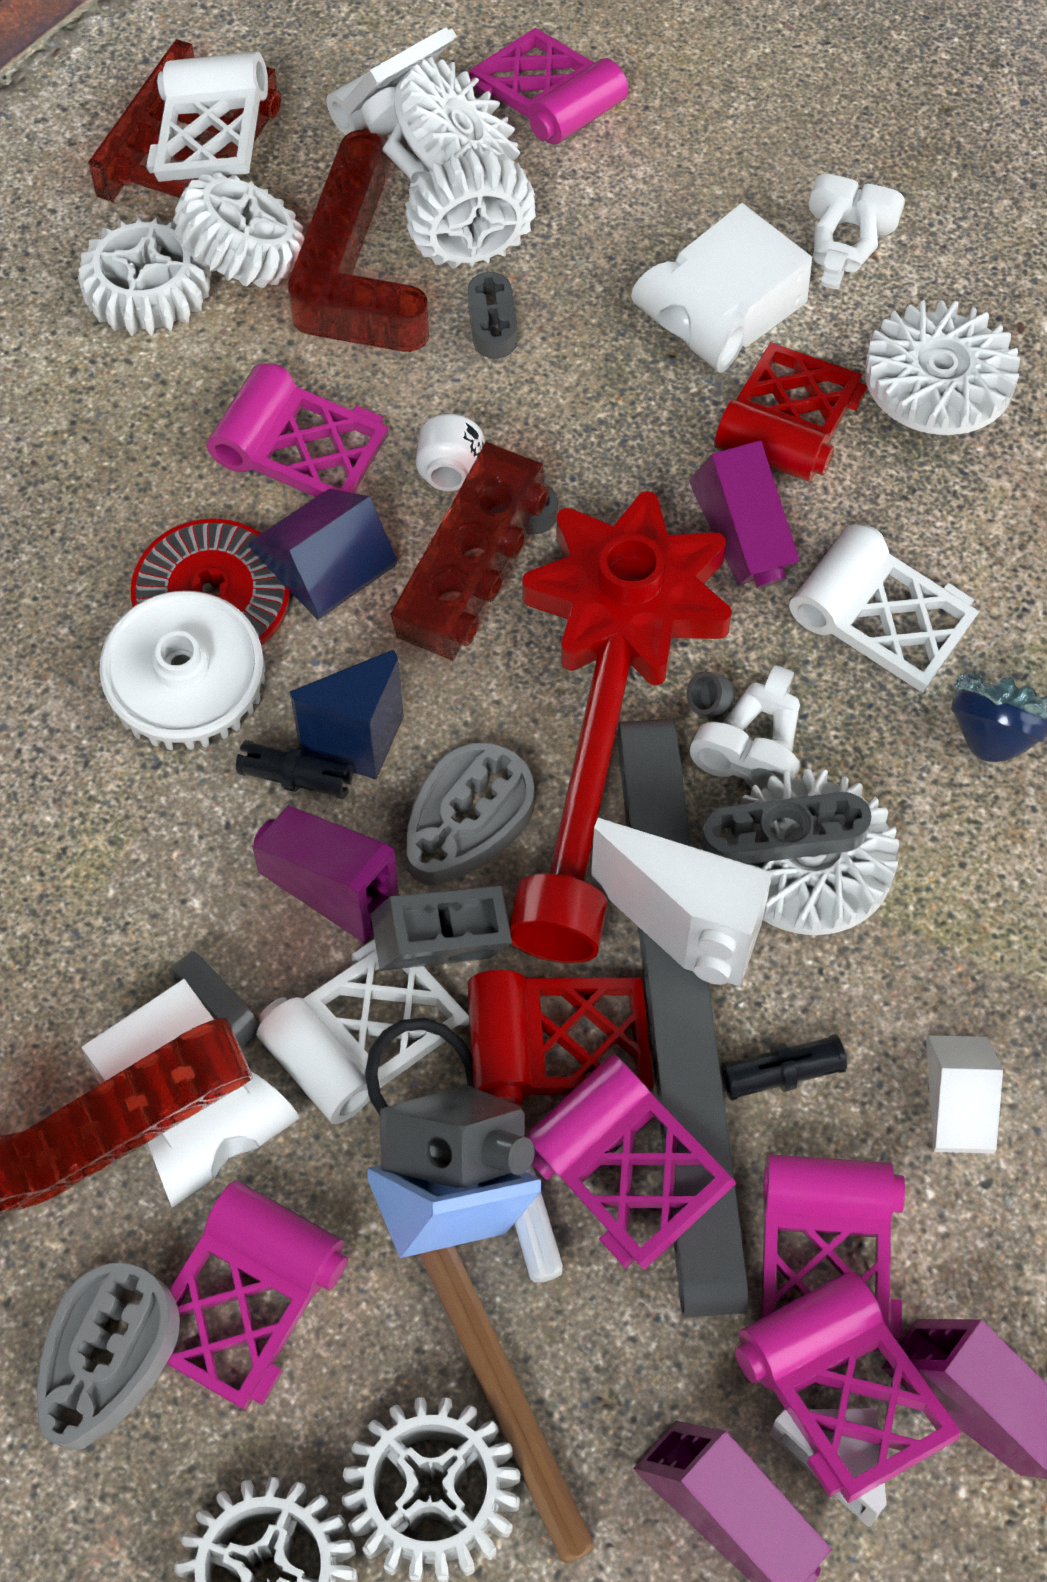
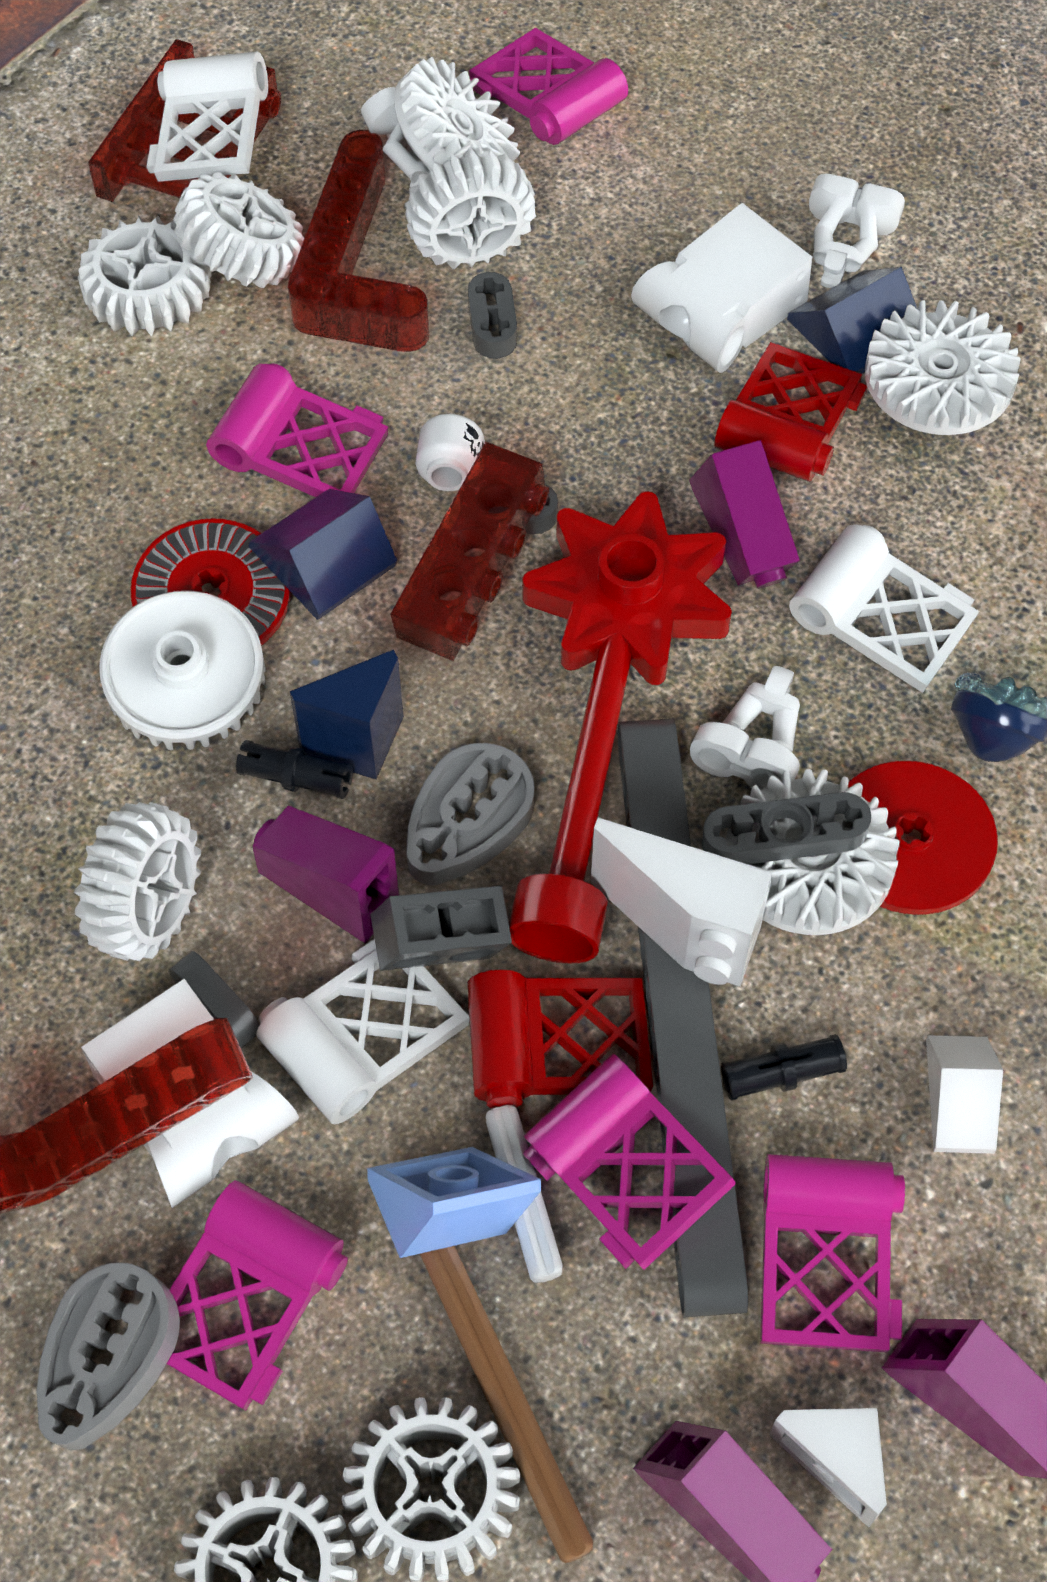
white piece [326,27,457,137] -> none
black piece [365,1018,474,1116] -> none
dark grey torso [380,1085,535,1188] -> none
dark grey hinge [687,671,735,716] -> none
dark pink piece [735,1271,961,1504] -> none
none -> white gear [74,802,201,961]
none -> dark blue slope [787,267,918,374]
none -> red piece [848,761,998,915]

